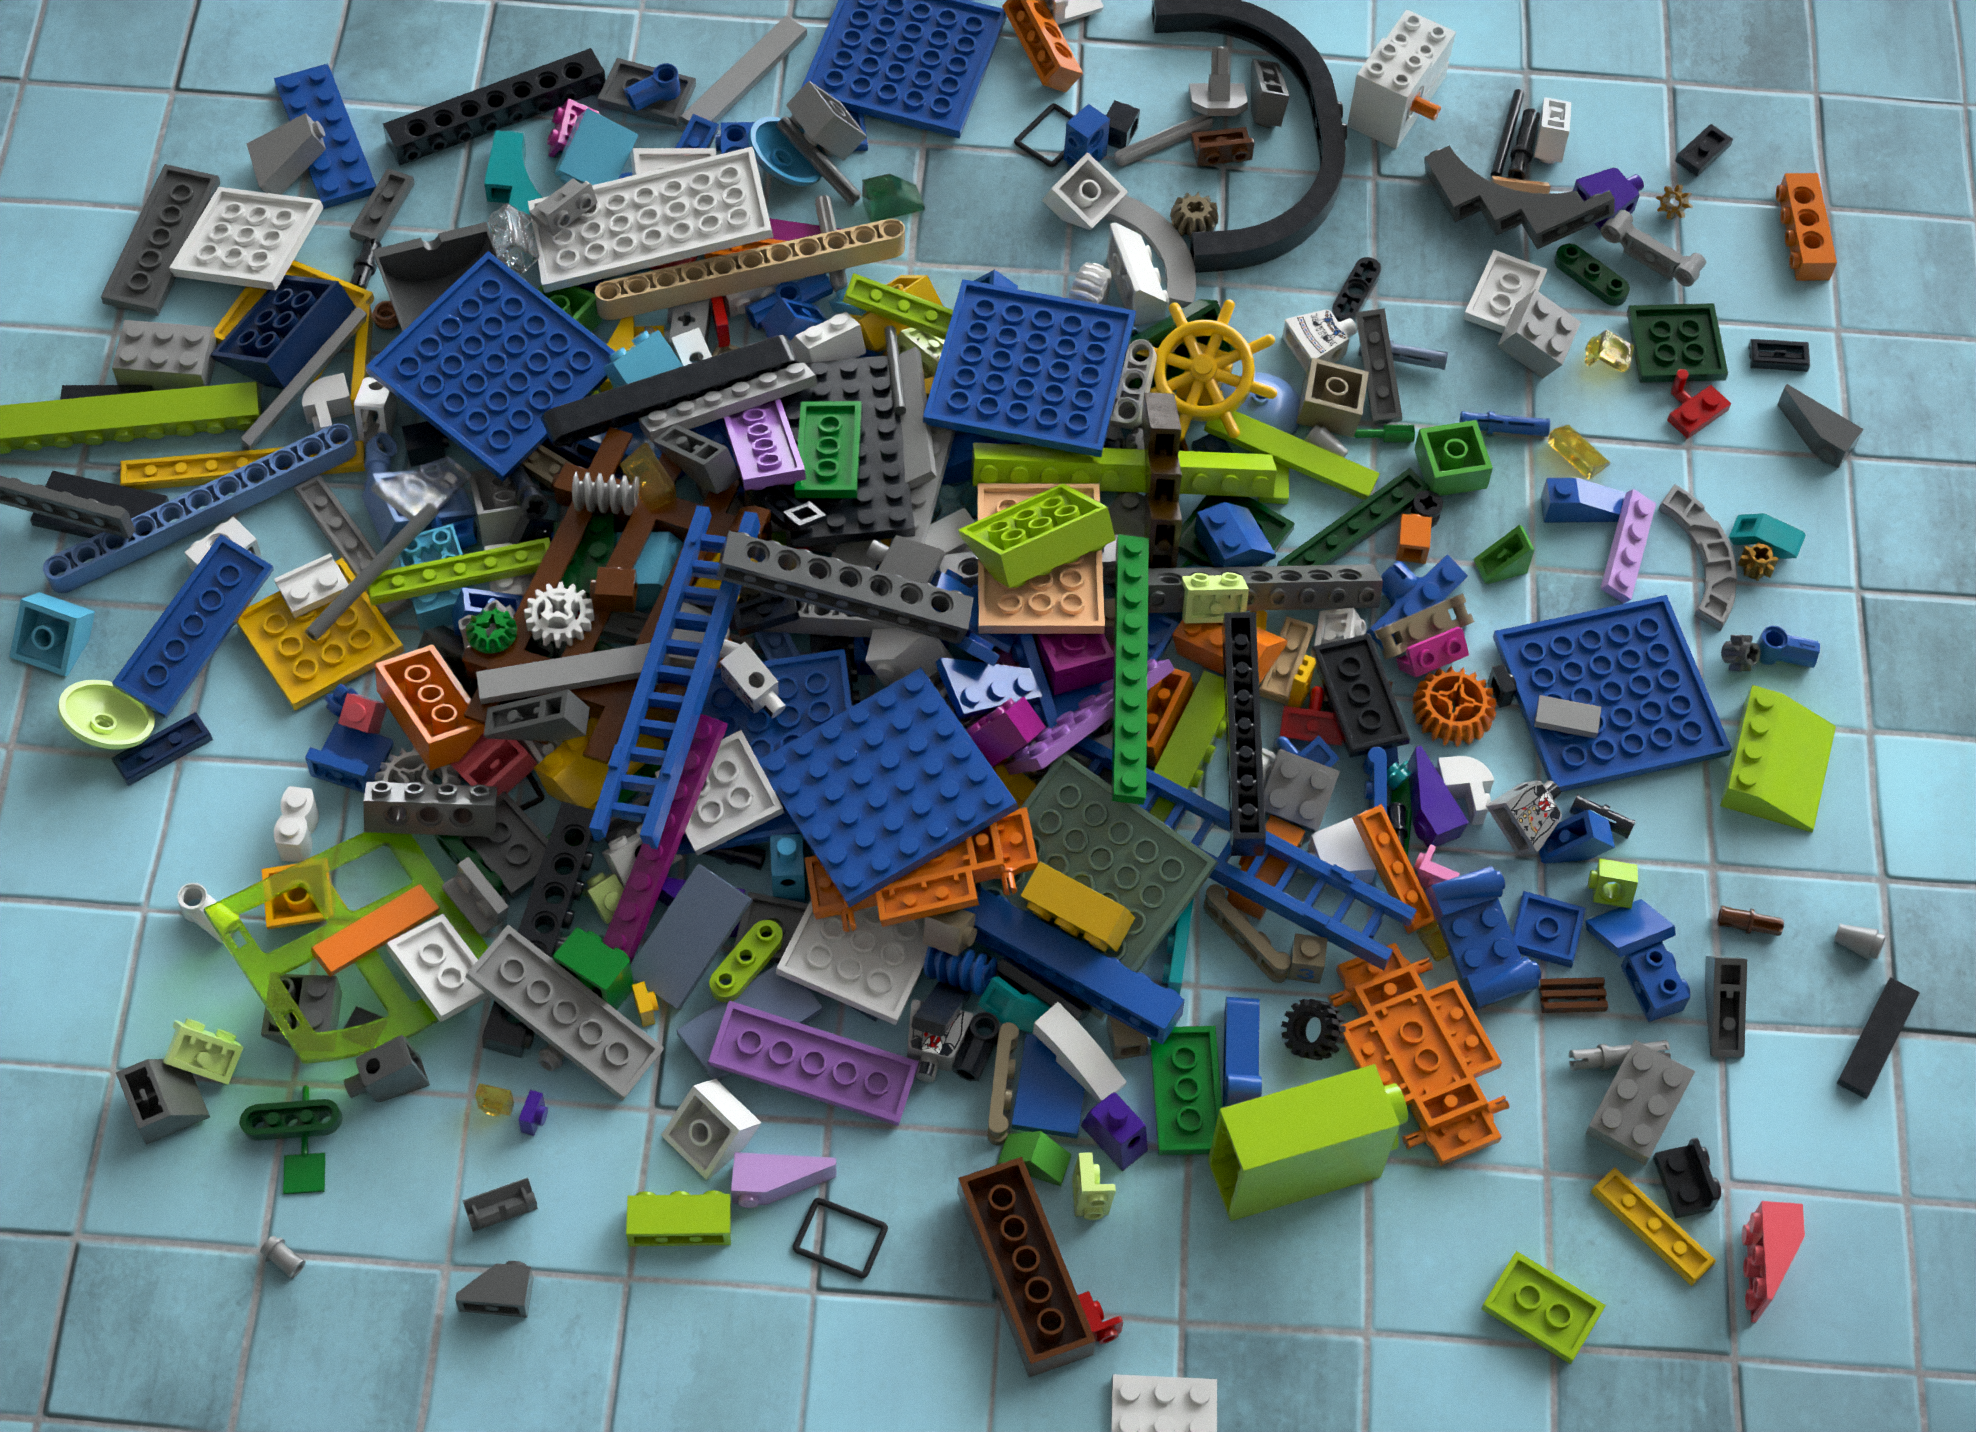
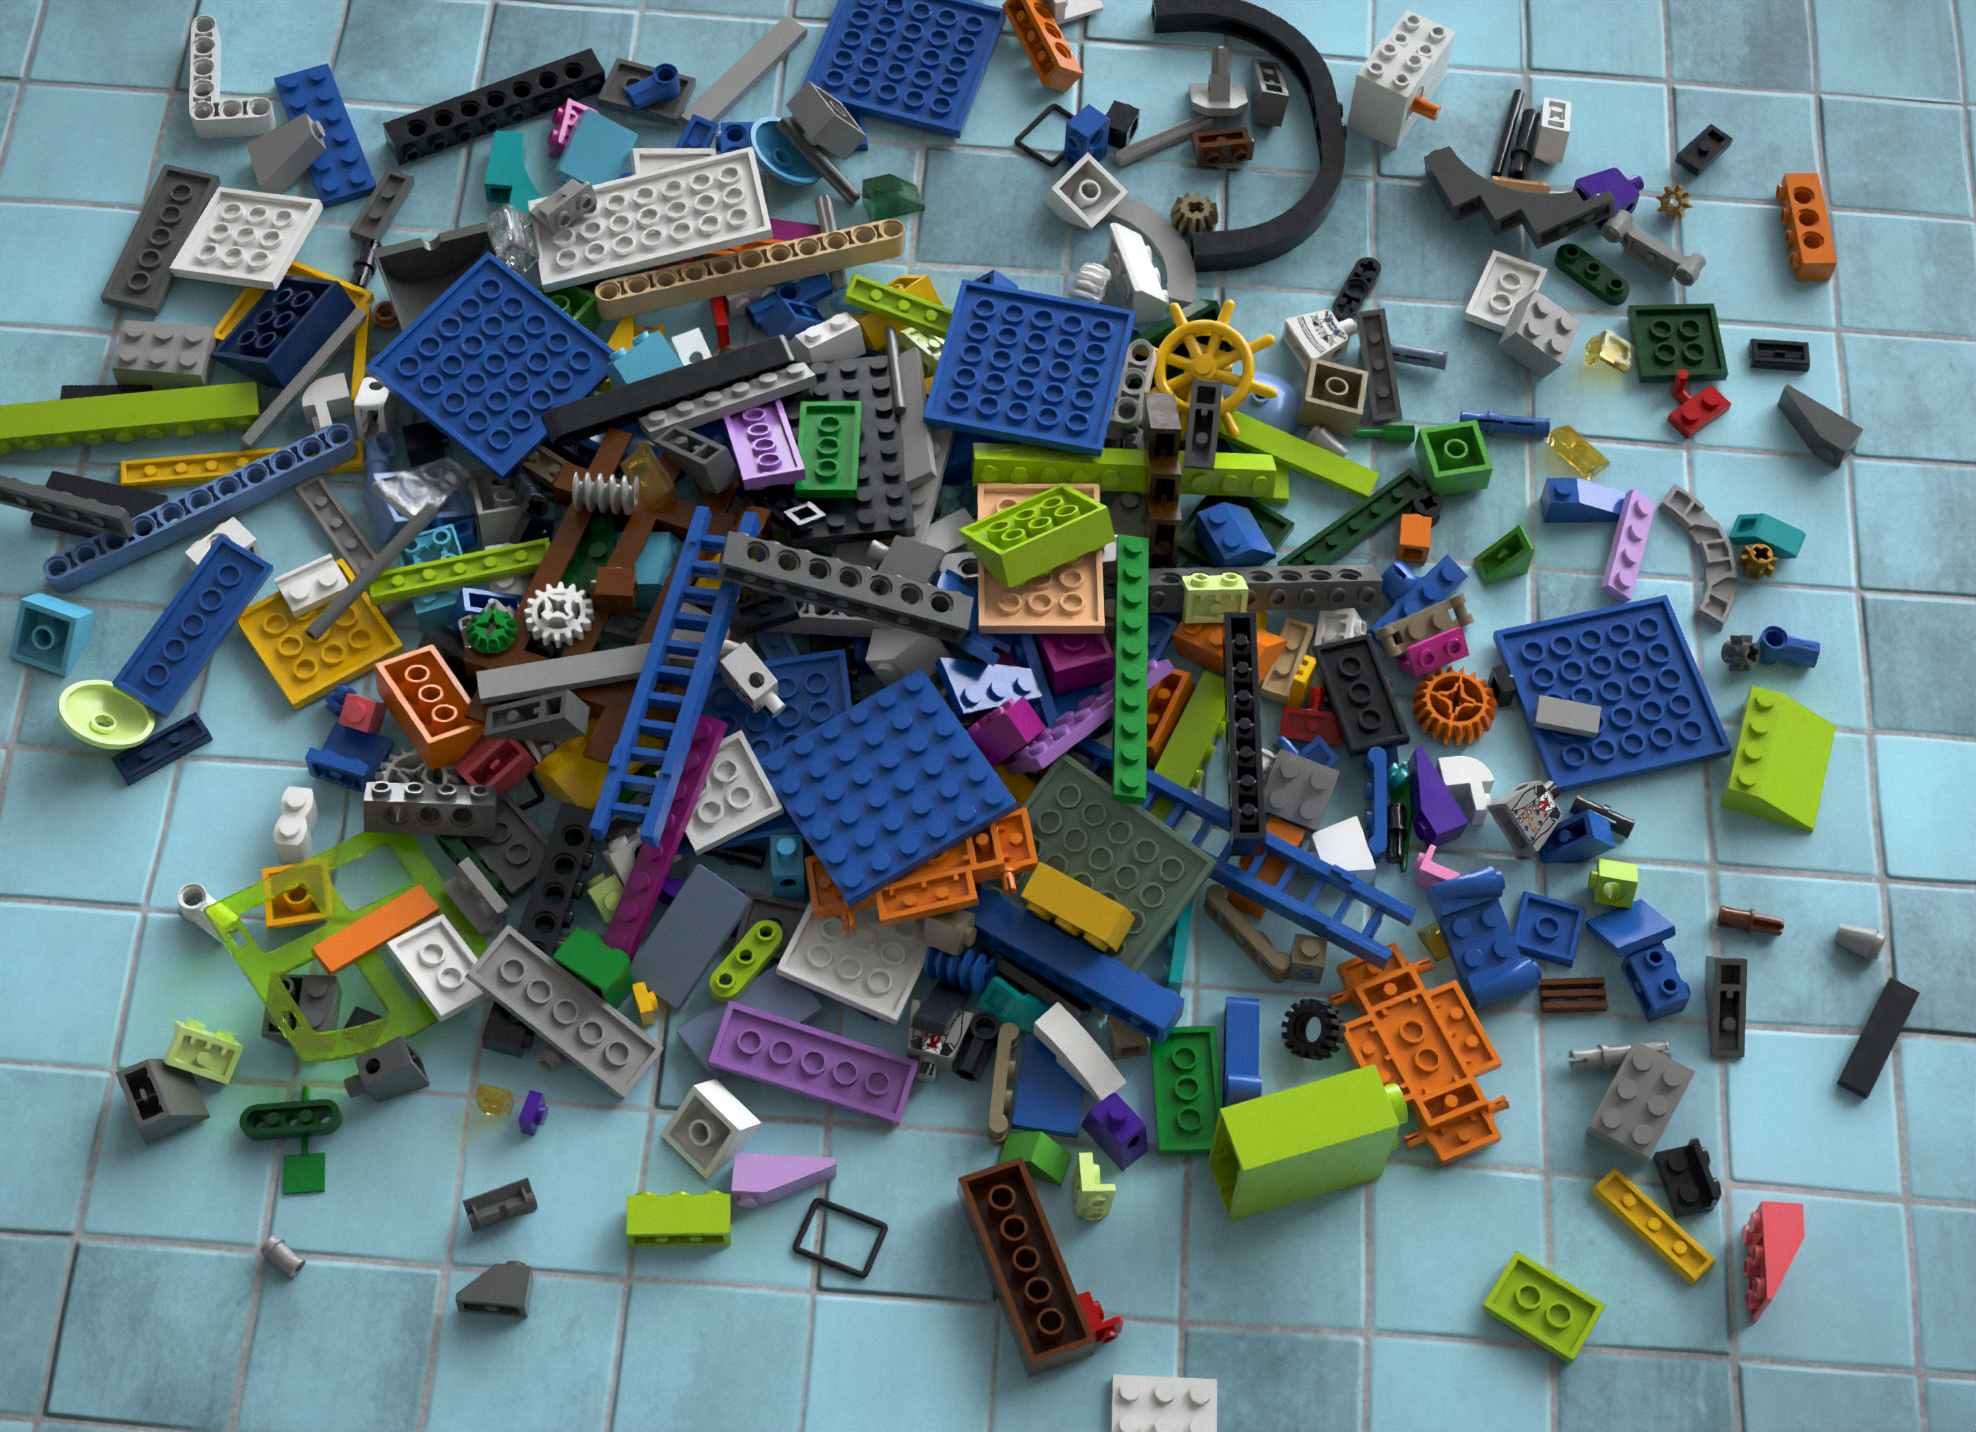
light grey brick [664,299,711,361] -> none
orange tile [1352,804,1436,934] -> none
none -> white beam [189,15,276,139]
none -> dark grey slope [1184,379,1223,470]

